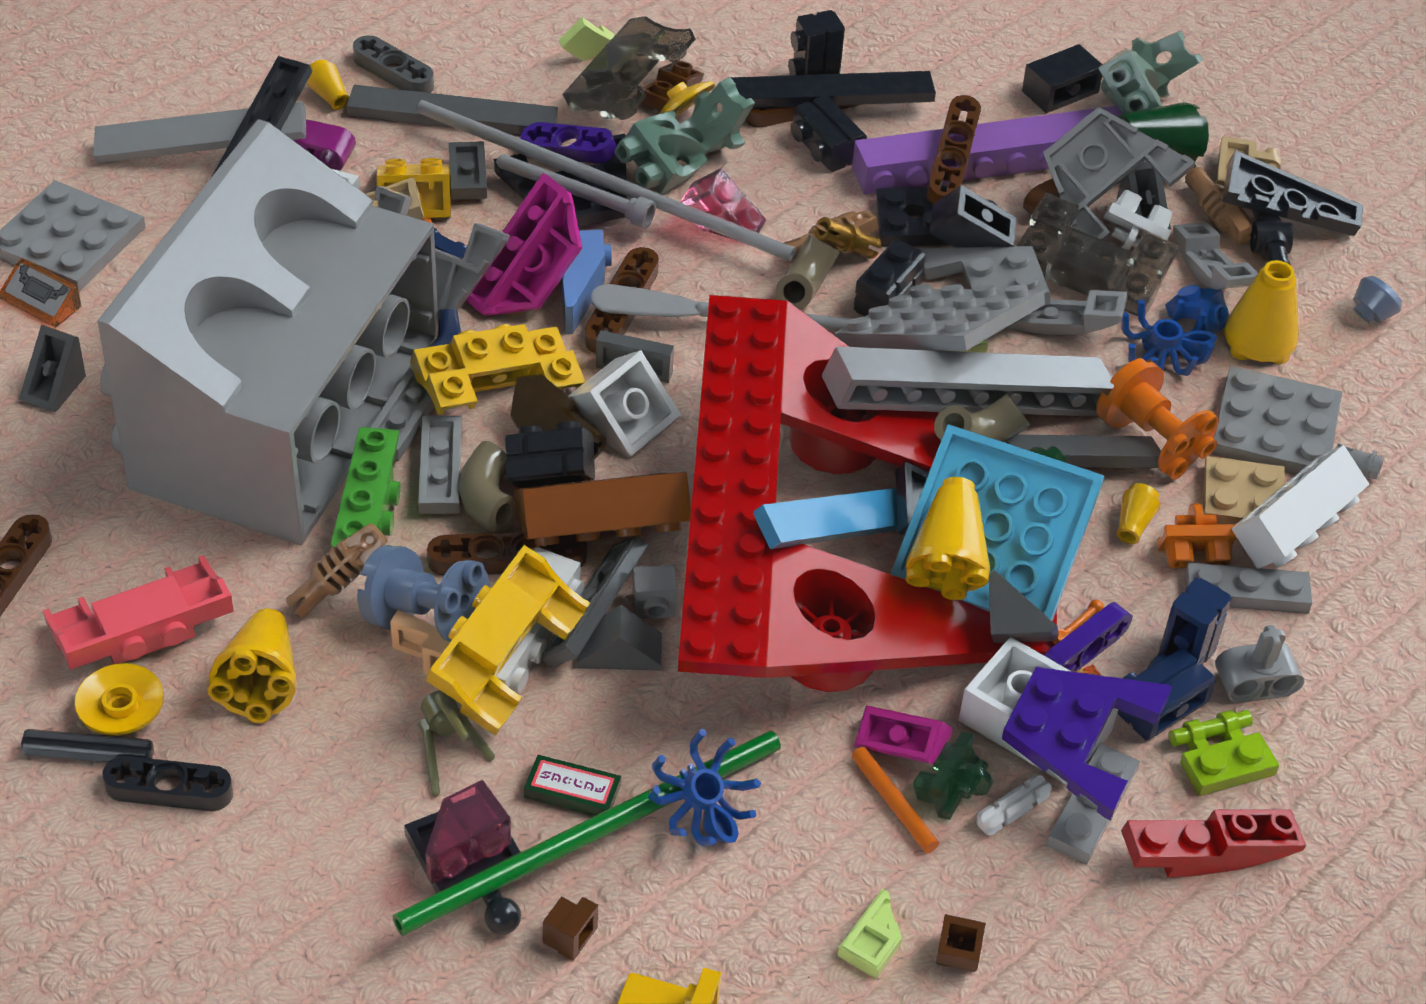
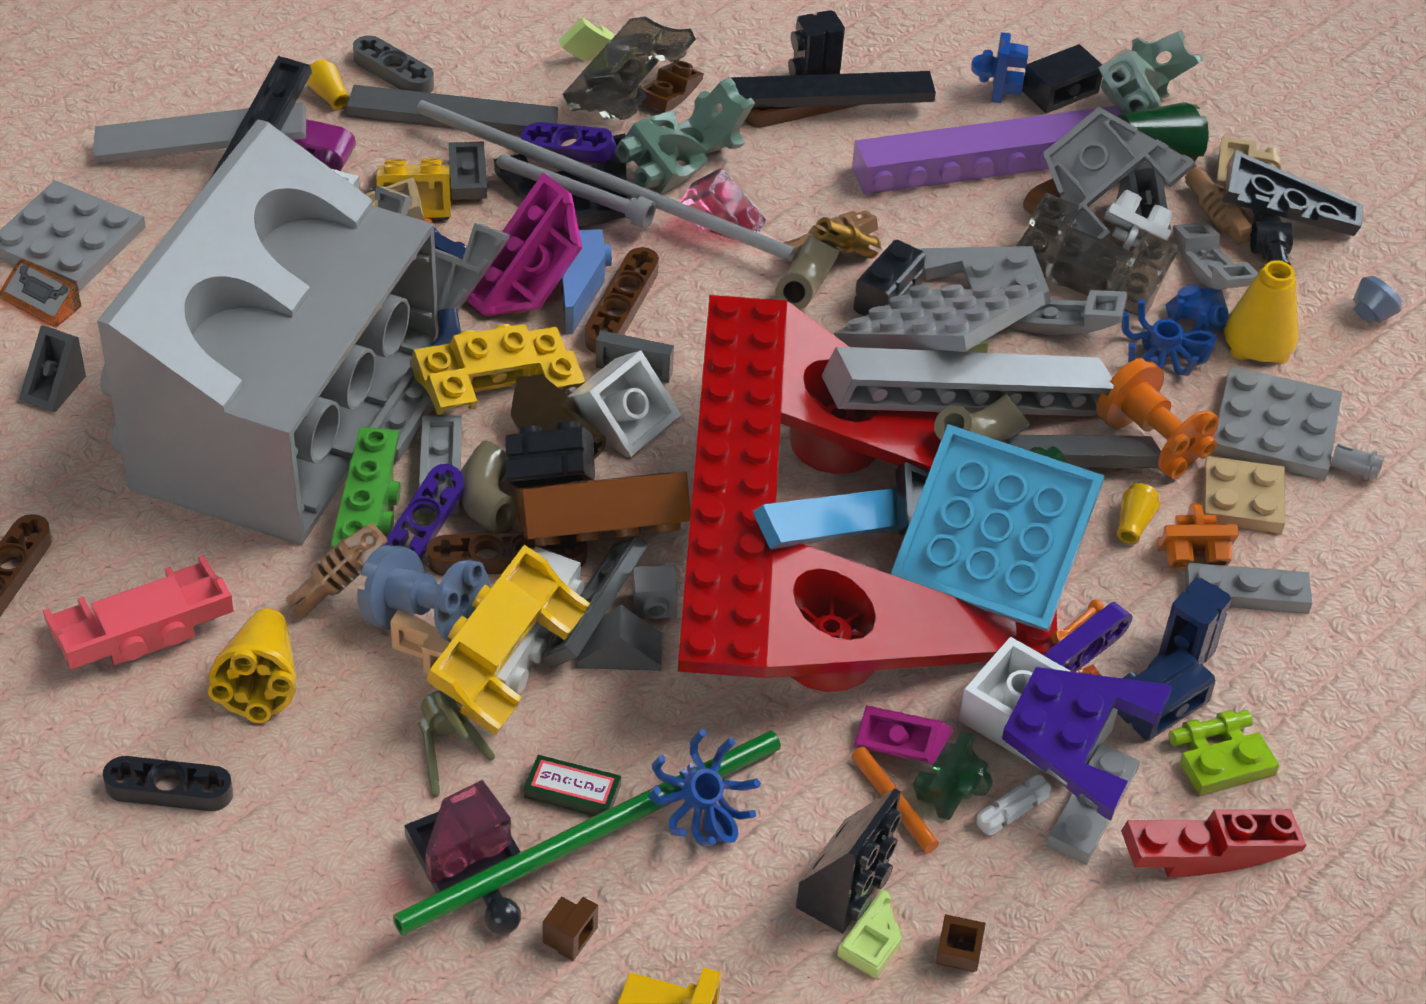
black axle [21,729,154,762] -> none
yellow dish [75,663,164,736] -> none
light grey piece [590,284,851,332] -> none
yellow dish [659,81,715,117] -> none
black brick [791,95,867,172] -> none
black plate [876,186,997,247] -> none
yellow cone [905,477,990,600] -> none
reddish brown beam [927,95,981,204] -> none
black brick [930,185,1017,248] -> none
dark grey slope [989,570,1059,643] -> none
light grey beam [1215,625,1304,703] -> none
white brick [1231,445,1370,569] -> none
none -> dark purple beam [386,464,464,560]
none -> black slope [796,788,902,934]
none -> blue hips [971,32,1028,103]

